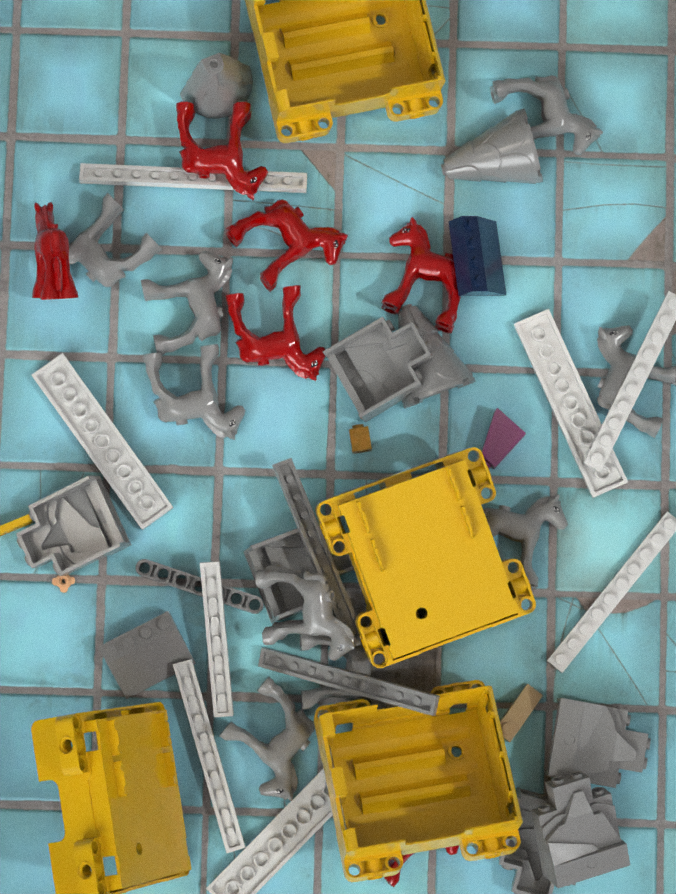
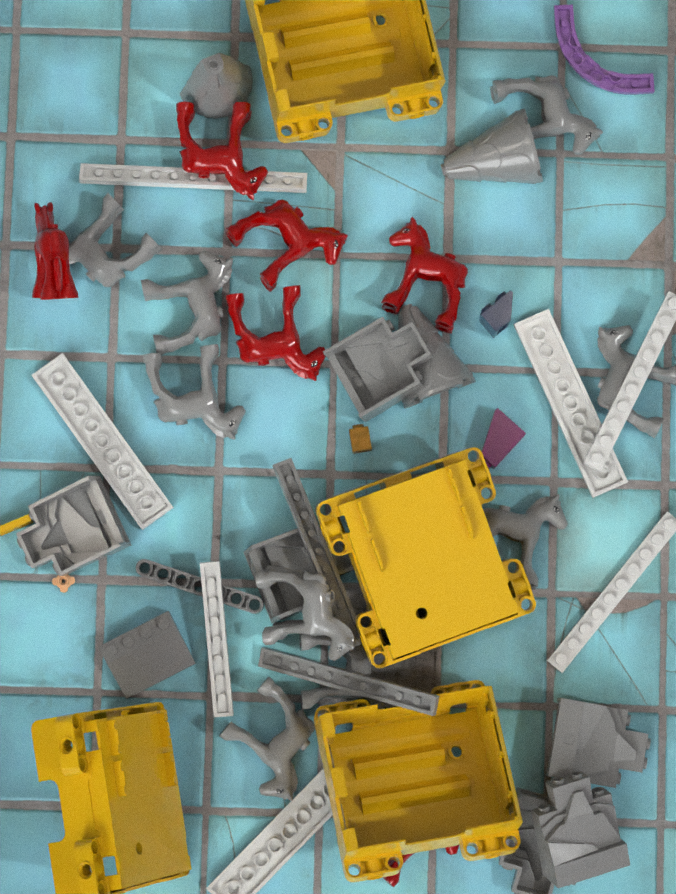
white plate [173,659,246,853] -> none
dark blue slope [449,216,506,296] -> none
tan slope [500,684,543,742] -> none
none -> slope [479,290,513,338]
none -> medium lavender plate [554,4,655,95]

